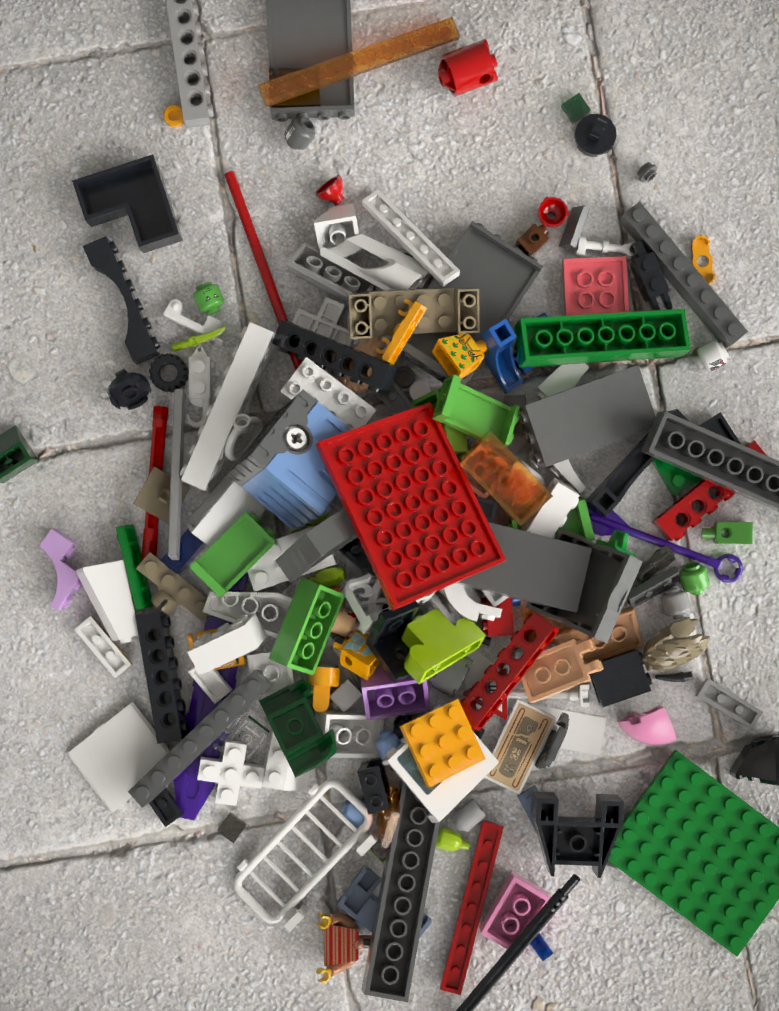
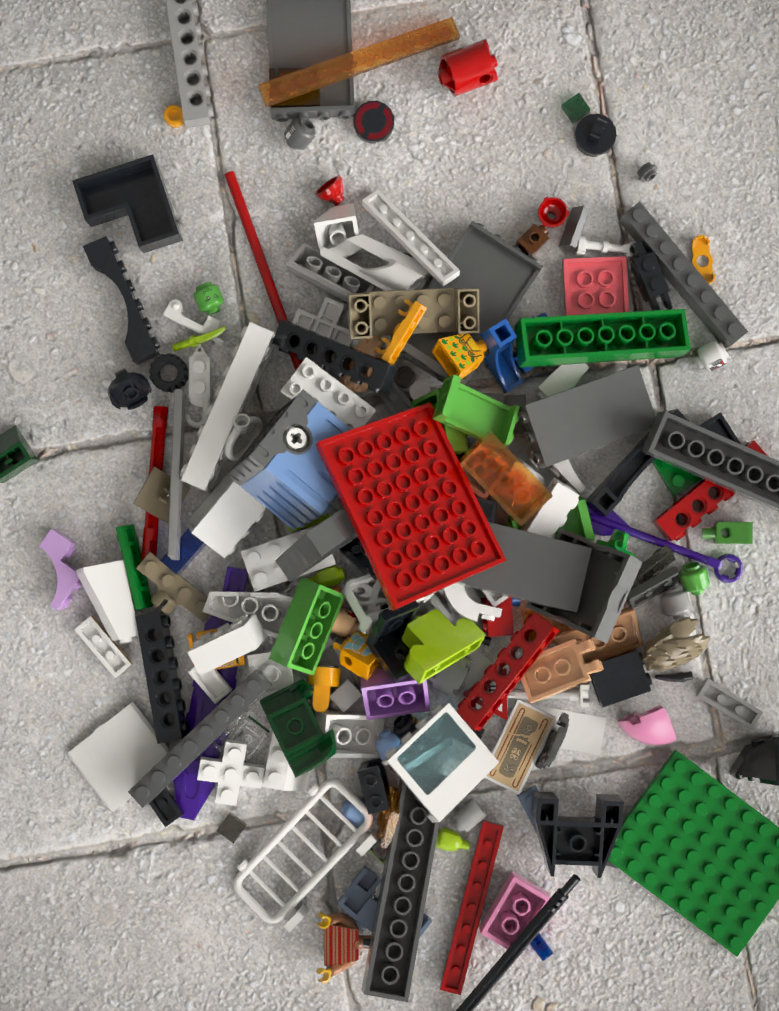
bright green panel [189,511,277,598] -> none
light orange plate [399,699,486,788] -> none
none -> black tile [353,101,394,144]

